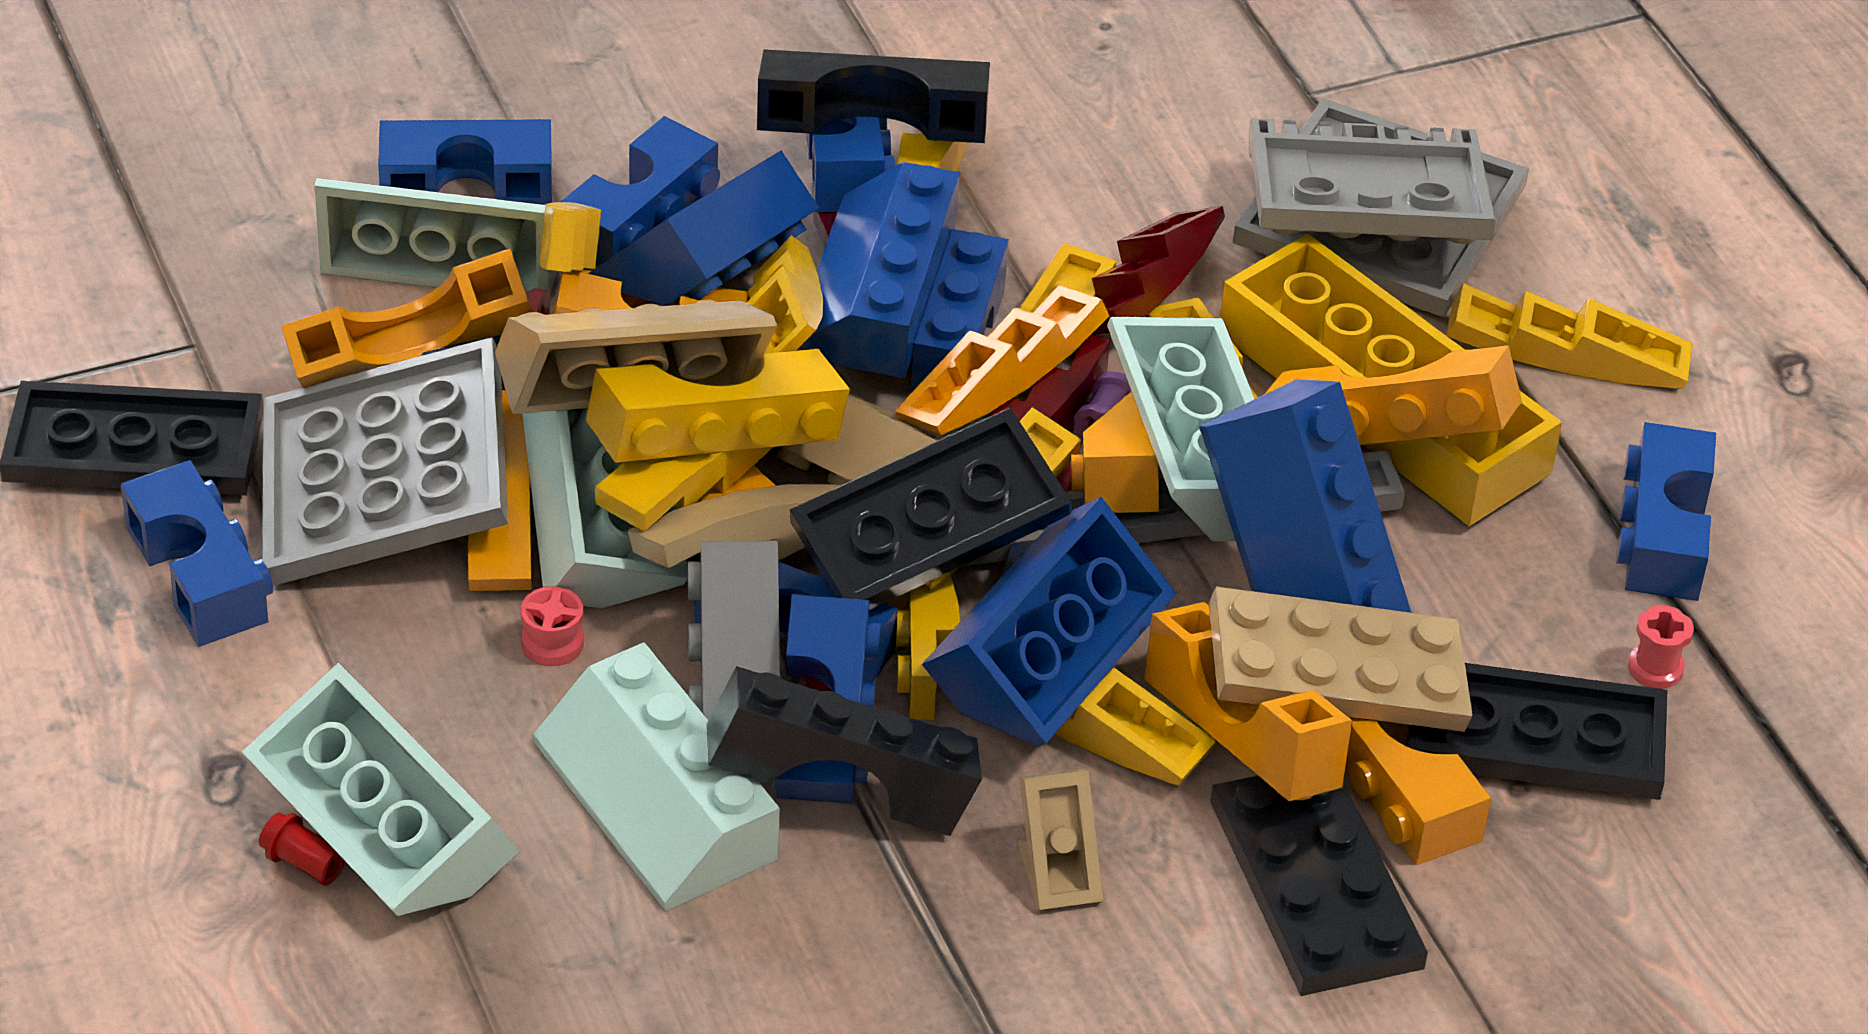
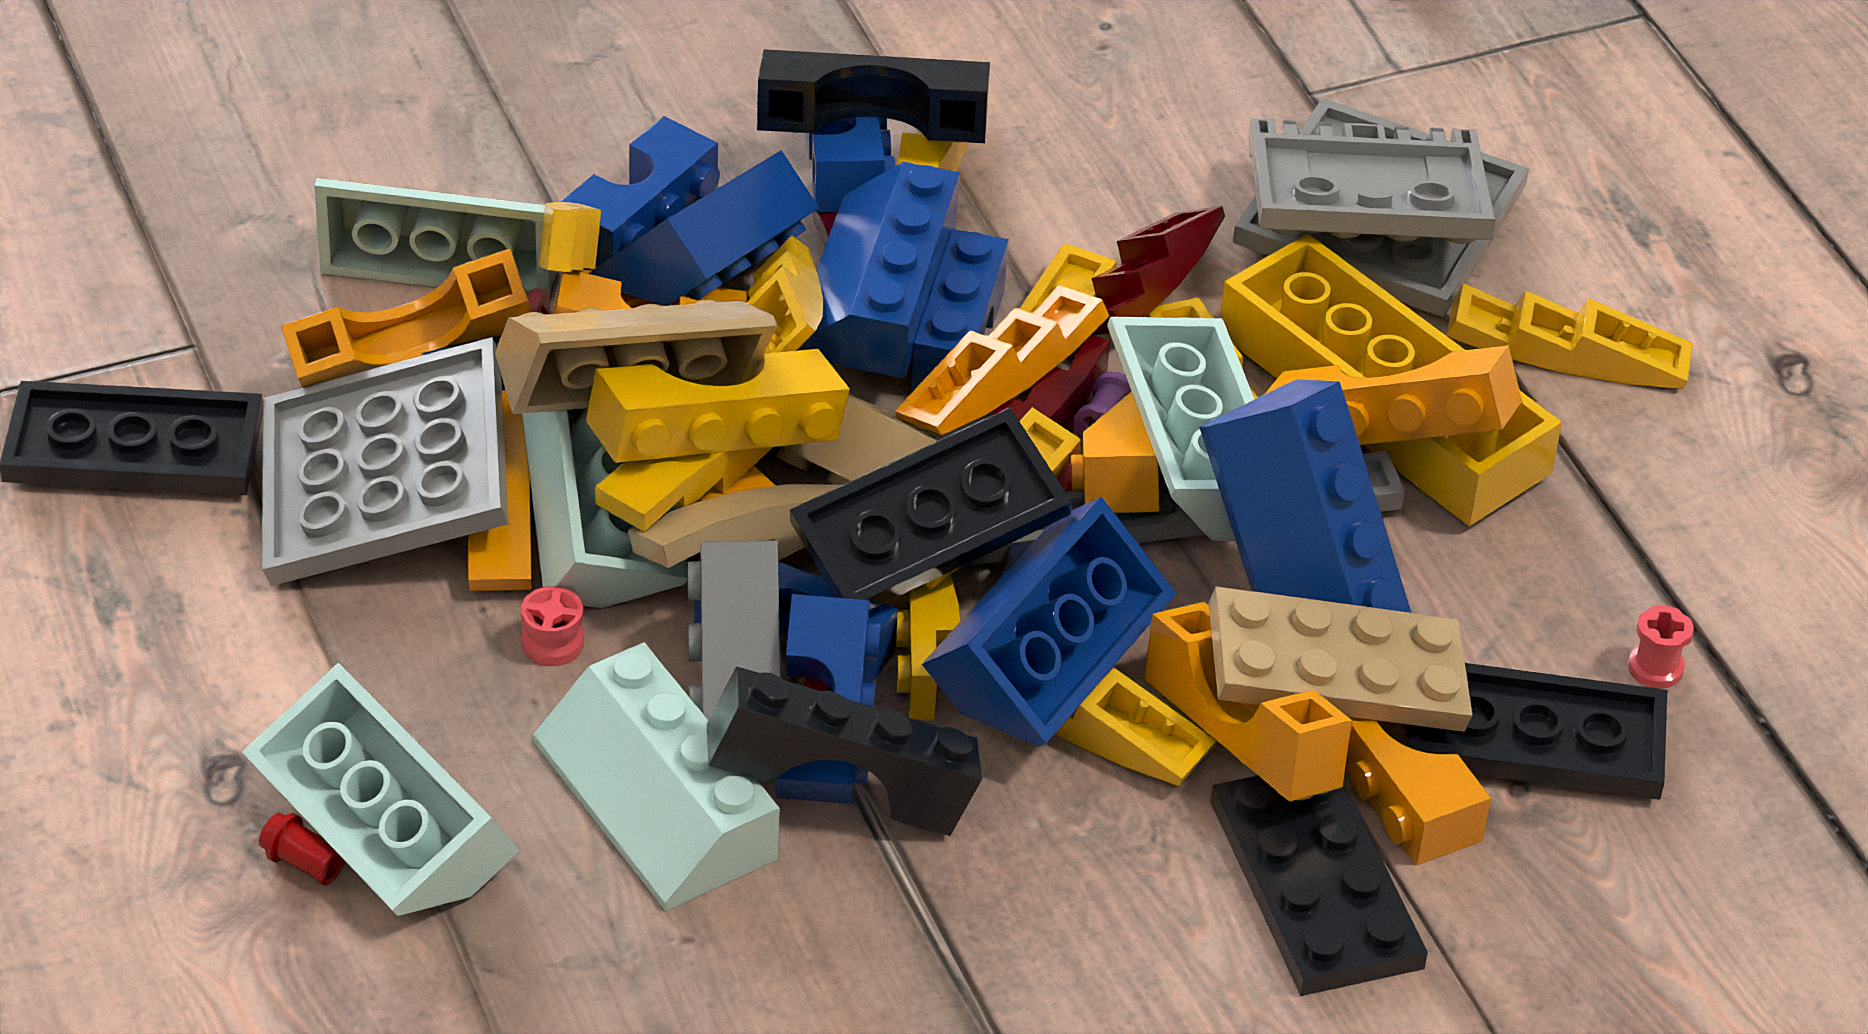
blue arch [121,460,273,647] -> none
blue arch [378,119,552,205] -> none
tan slope [1017,769,1104,910] -> none
blue arch [1616,422,1716,601] -> none

